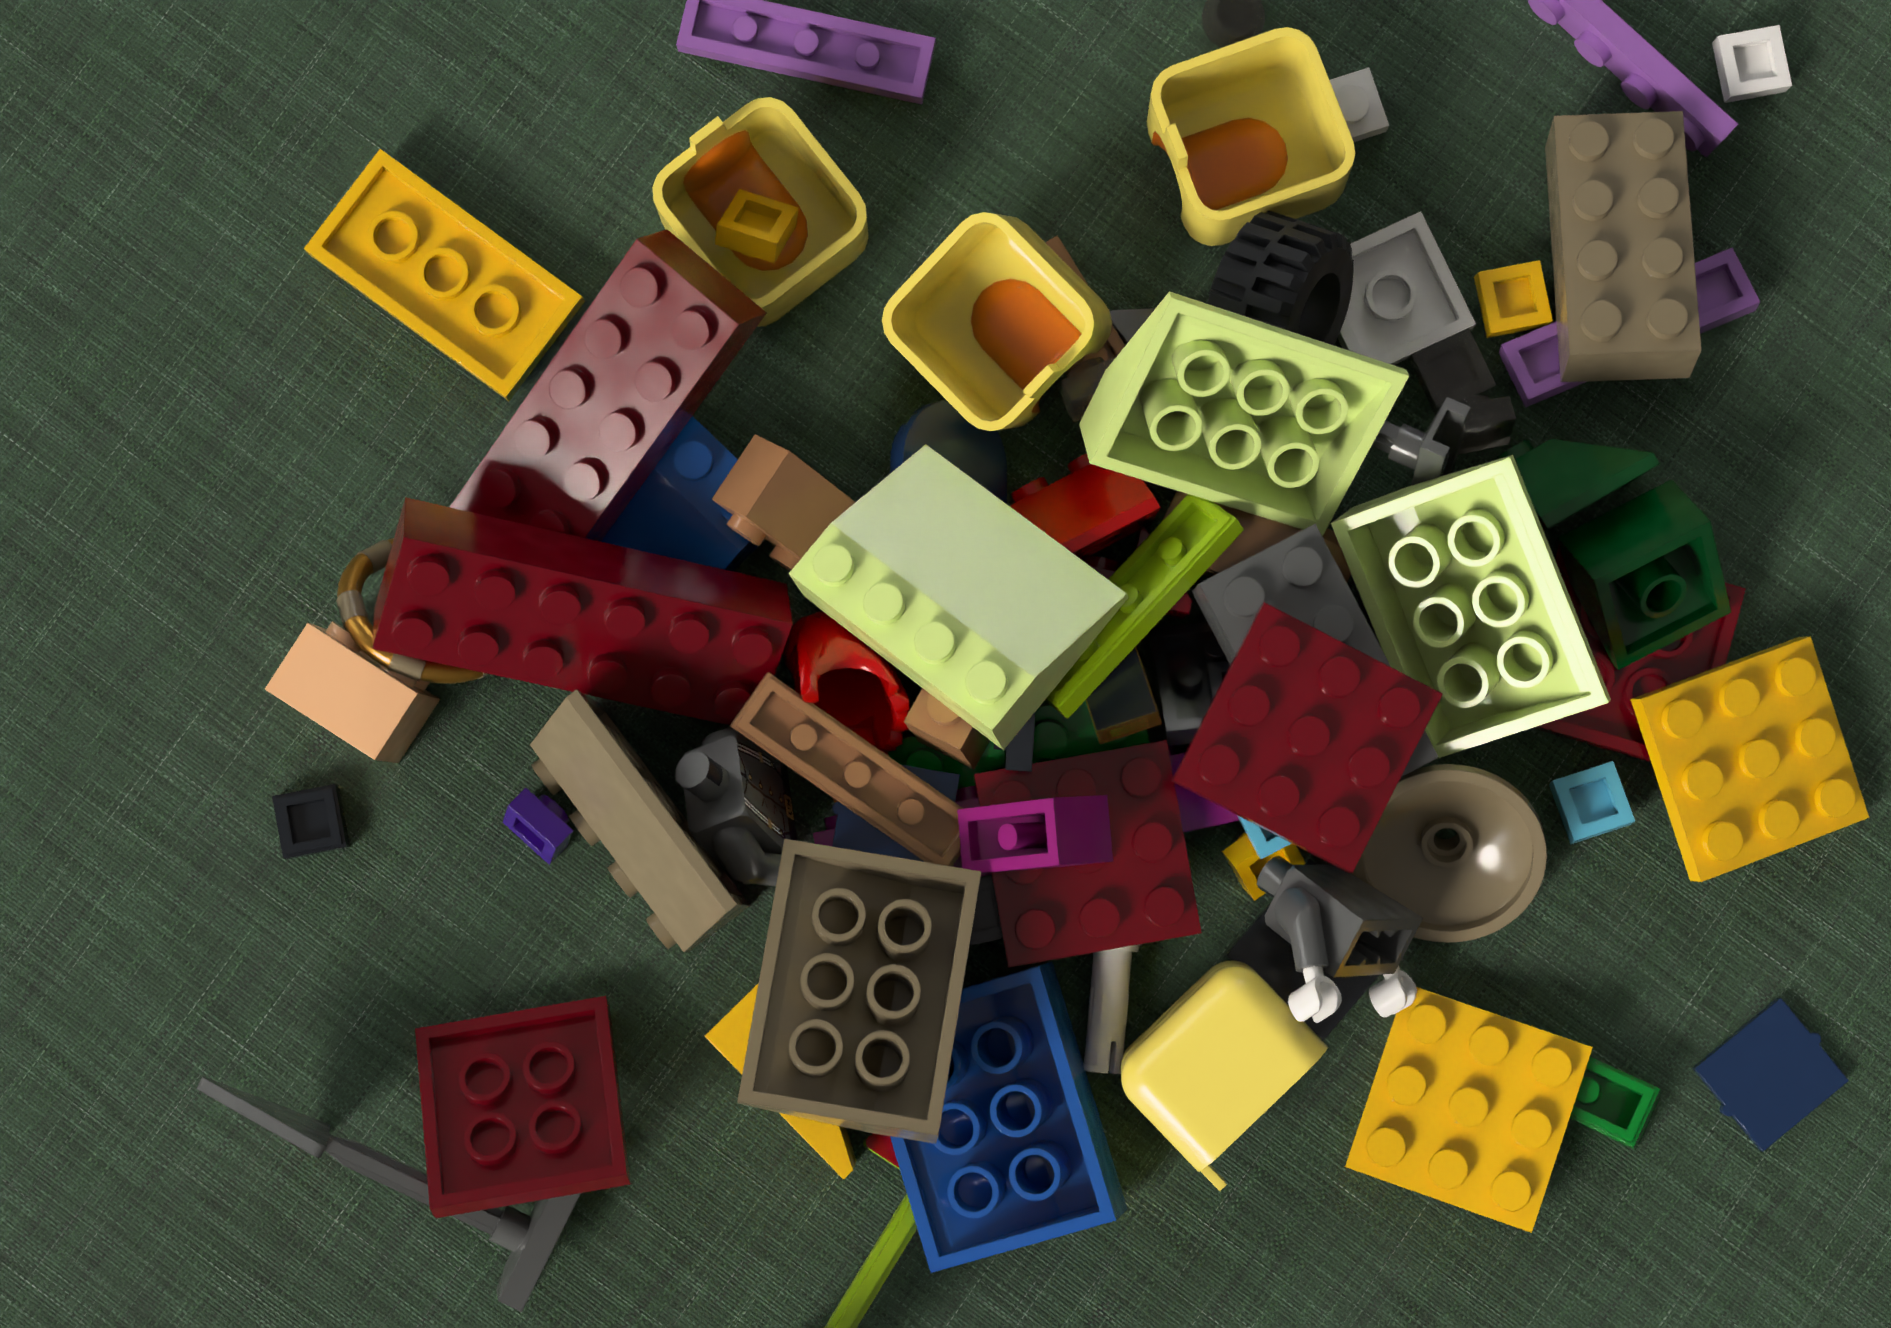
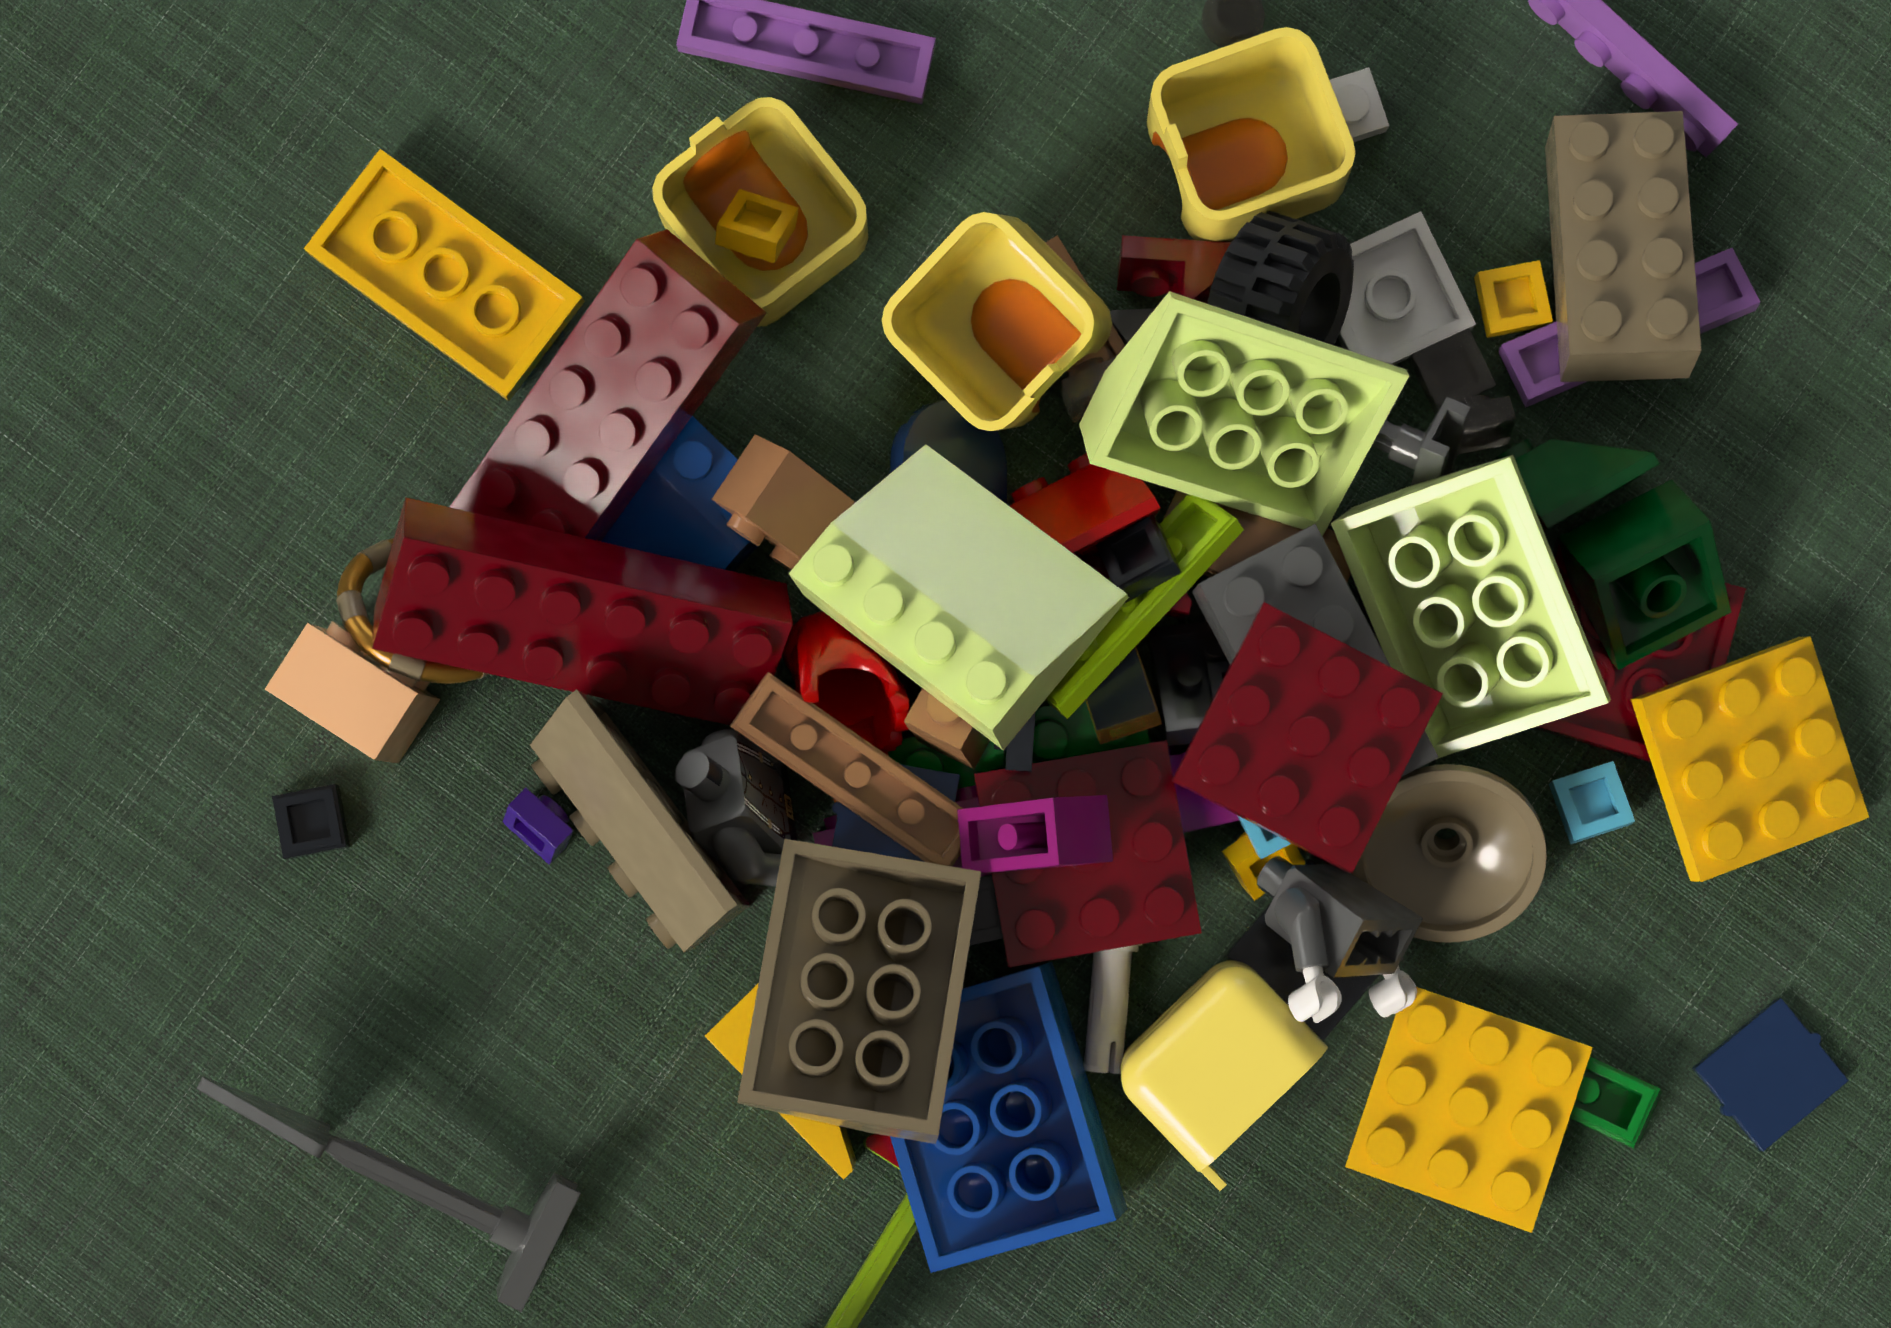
dark red plate [415,996,631,1218] -> none
white plate [1712,25,1792,103] -> none
none -> black tile [1096,514,1182,604]
none -> dark red slope [1117,235,1231,304]

